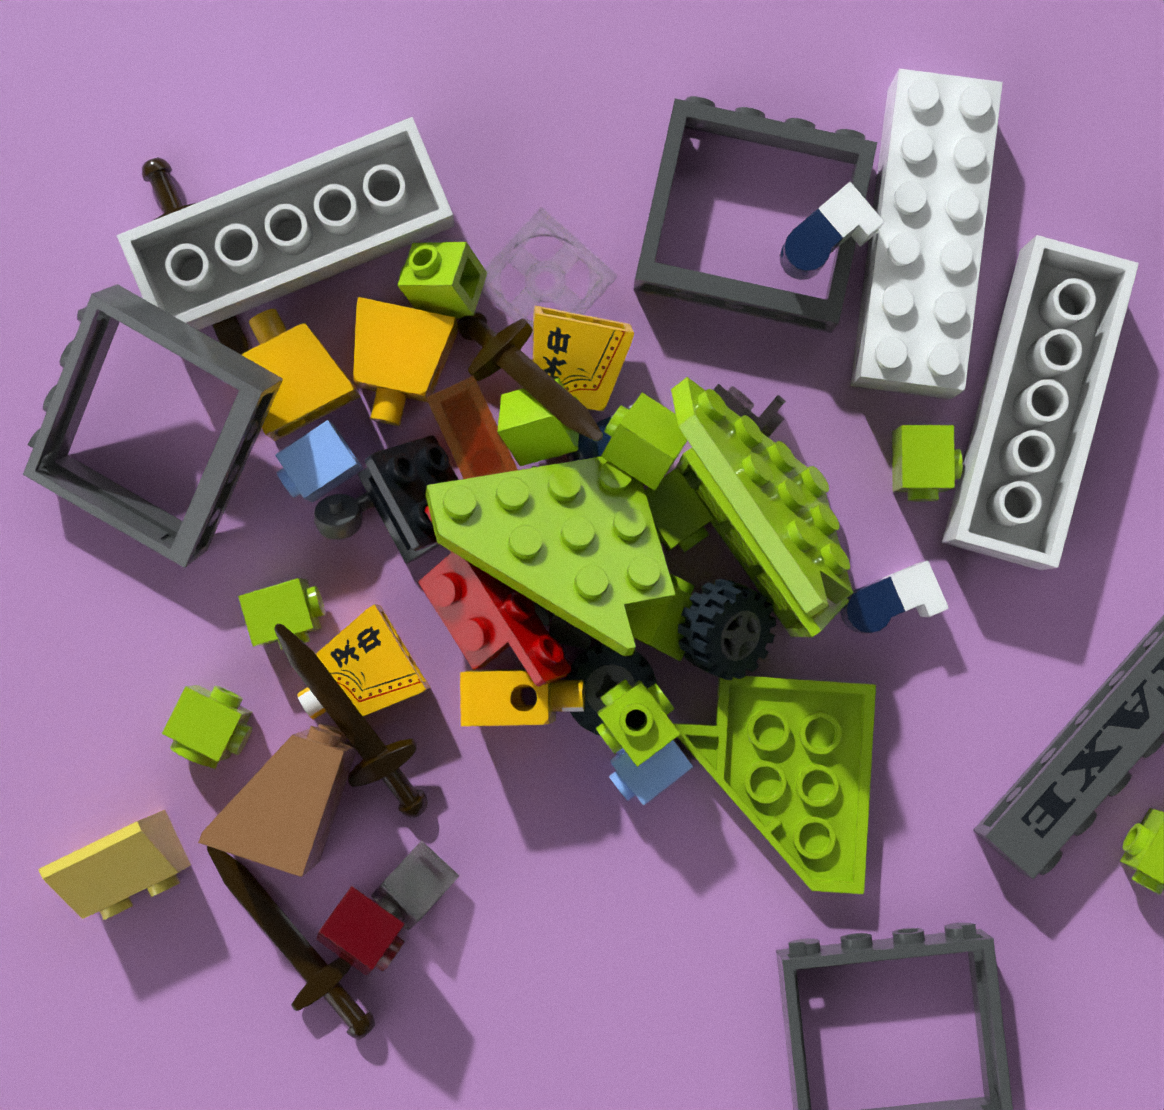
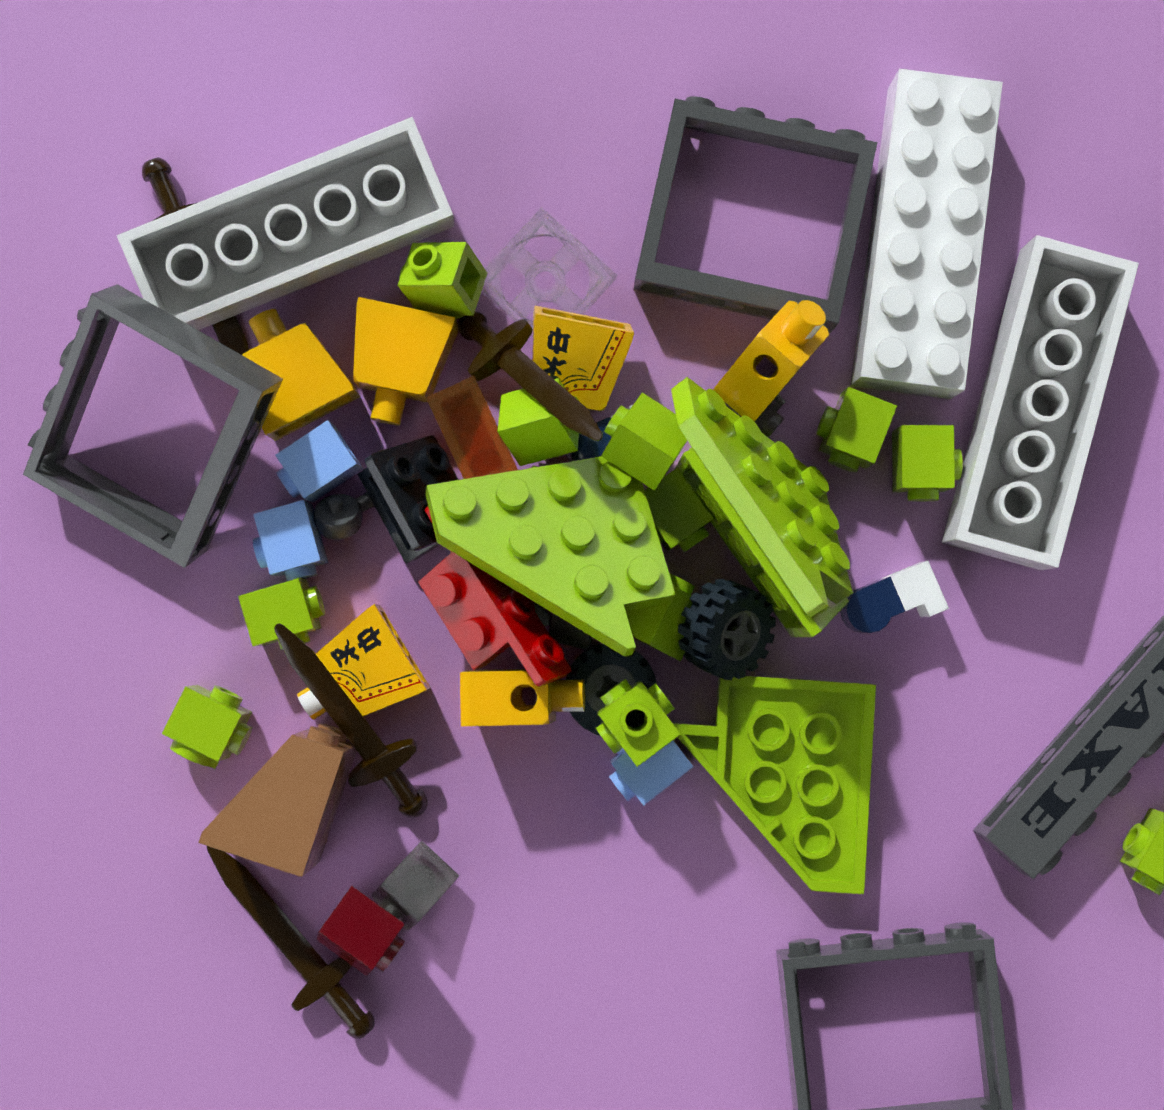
light yellow slope [38,810,191,920] -> none
leg [779,182,885,280] -> none
none -> light blue brick [253,500,329,581]
none -> yellow torso [713,300,829,422]
none -> lime brick [816,387,897,472]

